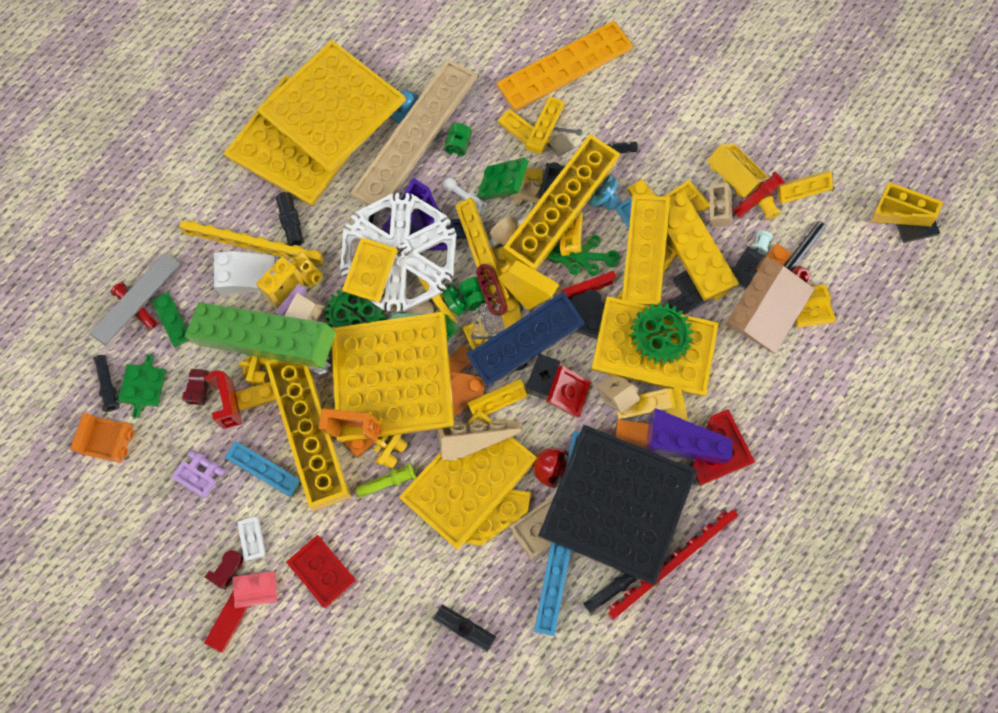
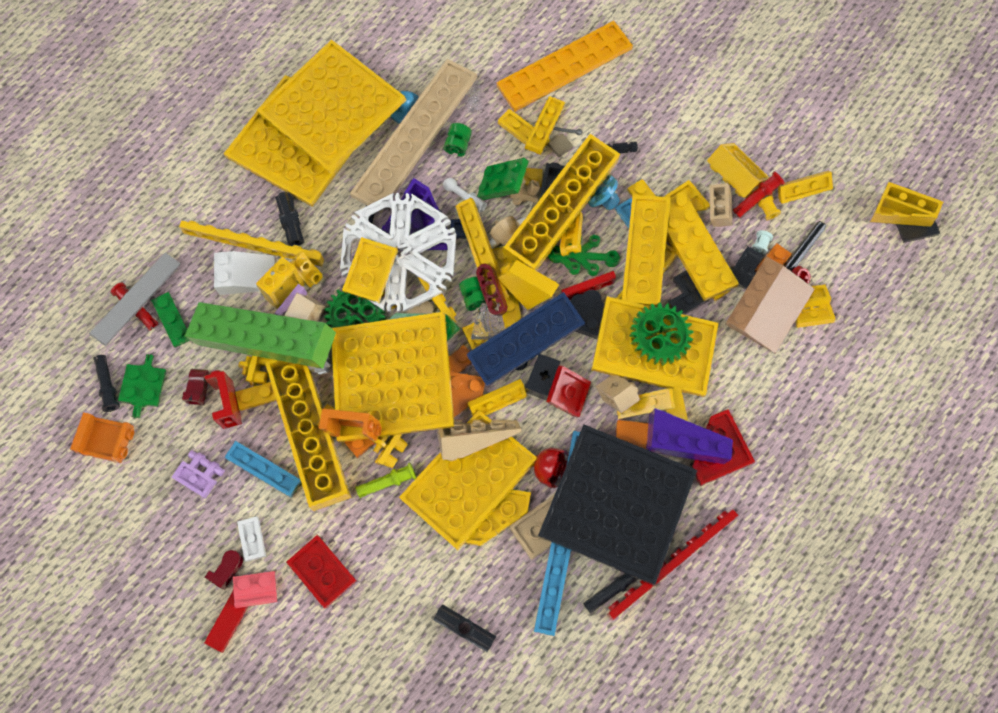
green plate [440,284,466,316] -> none

